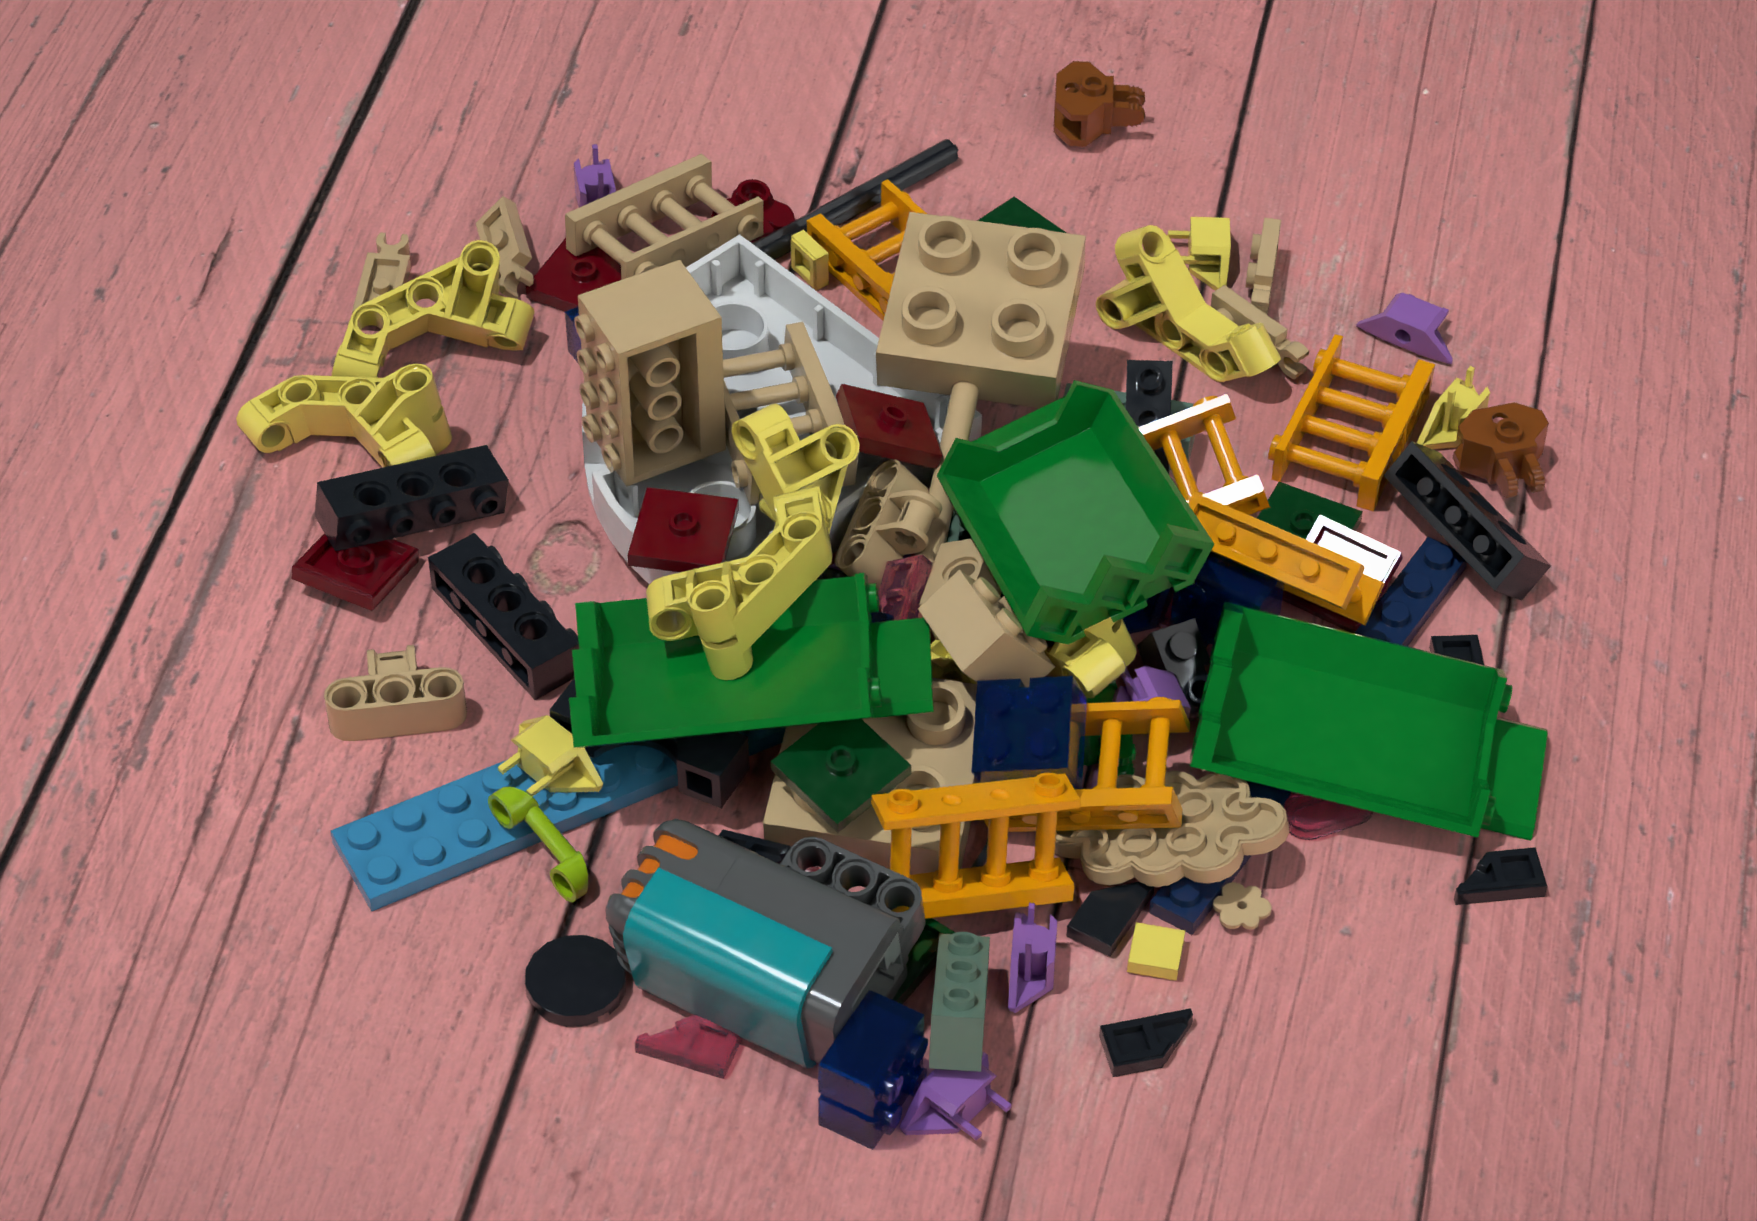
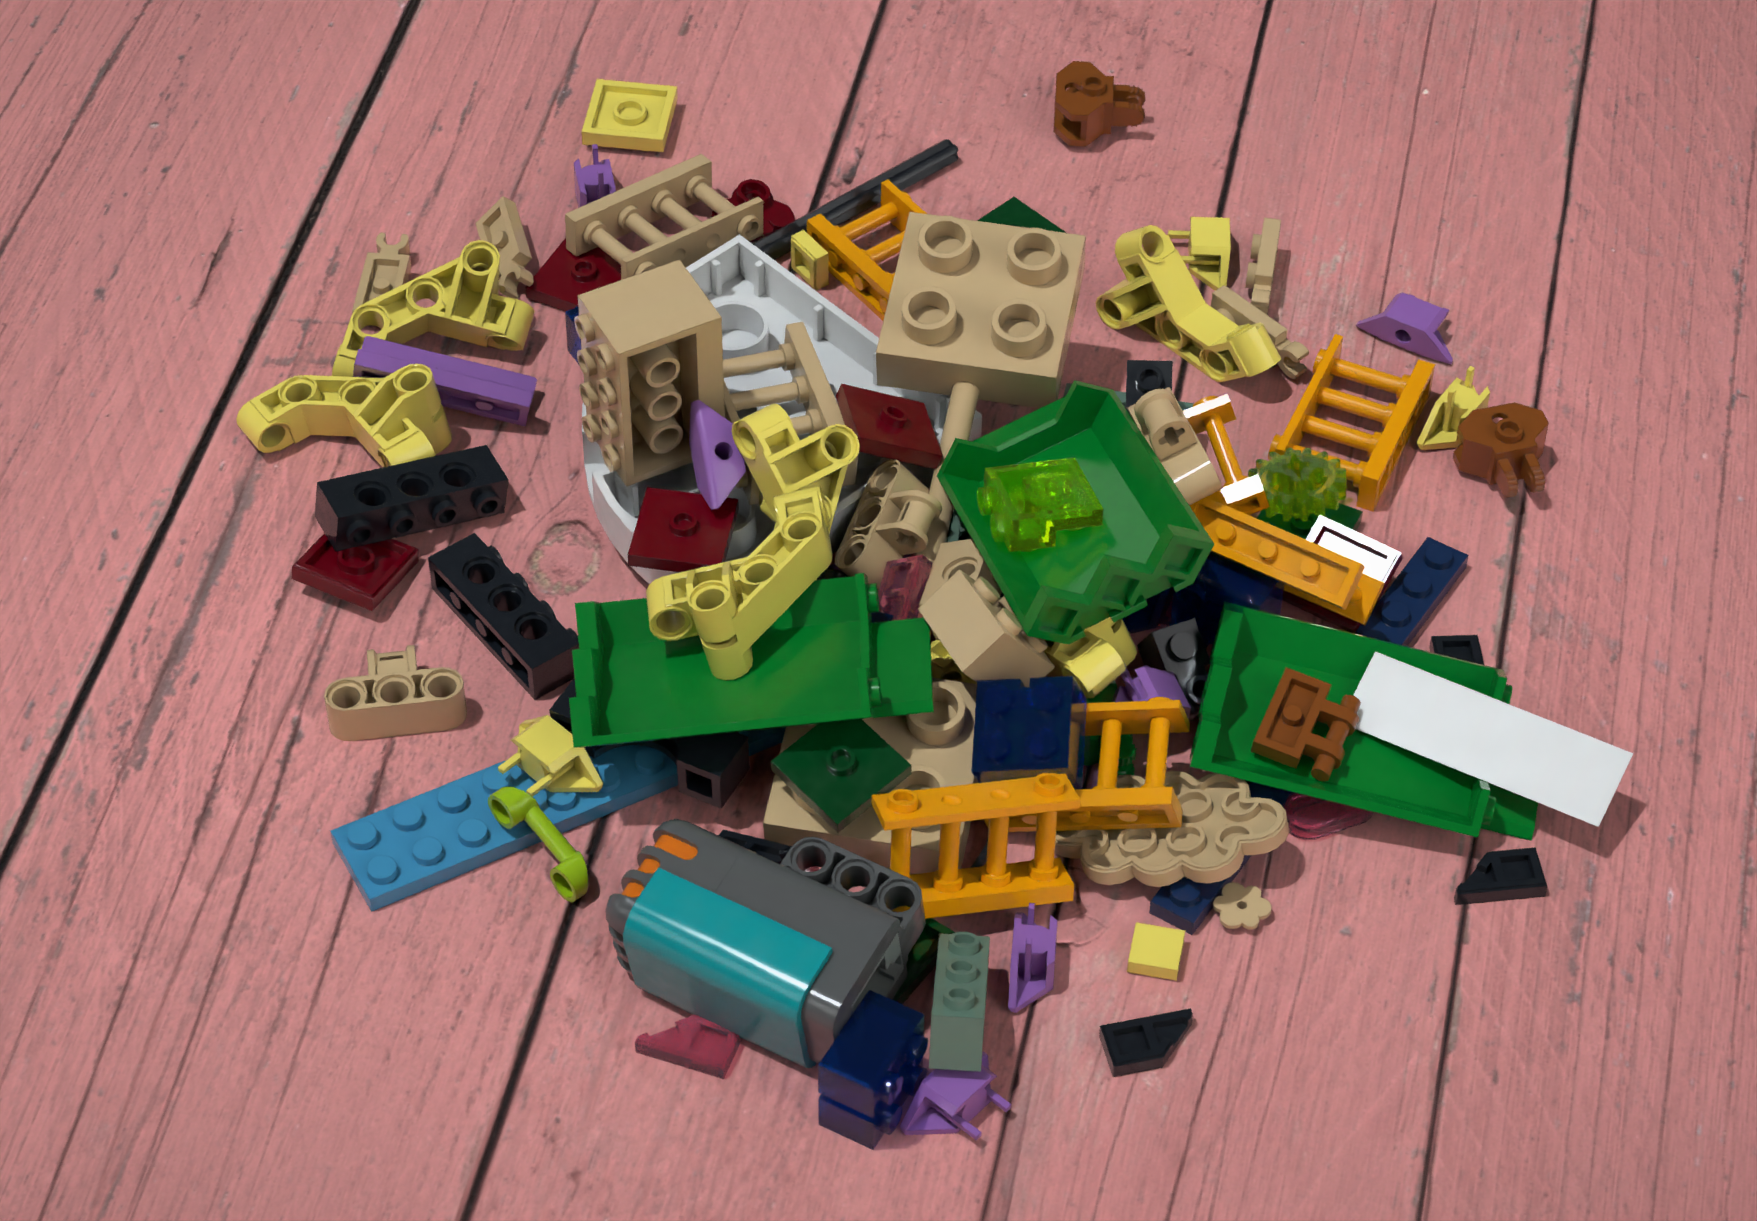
black tile [525,935,626,1027] -> none
black tile [1066,882,1154,957] -> none
black brick [1383,441,1551,600] -> none
none -> medium lavender panel [353,336,537,427]
none -> light yellow plate [581,79,678,152]
none -> medium lavender piece [689,400,746,510]
none -> clear neon green plate [977,457,1104,552]
none -> tan piece [1127,387,1223,505]
none -> clear neon green gear [1248,448,1347,522]
none -> dark orange plate [1251,667,1361,781]
none -> white sticker [1353,651,1633,827]

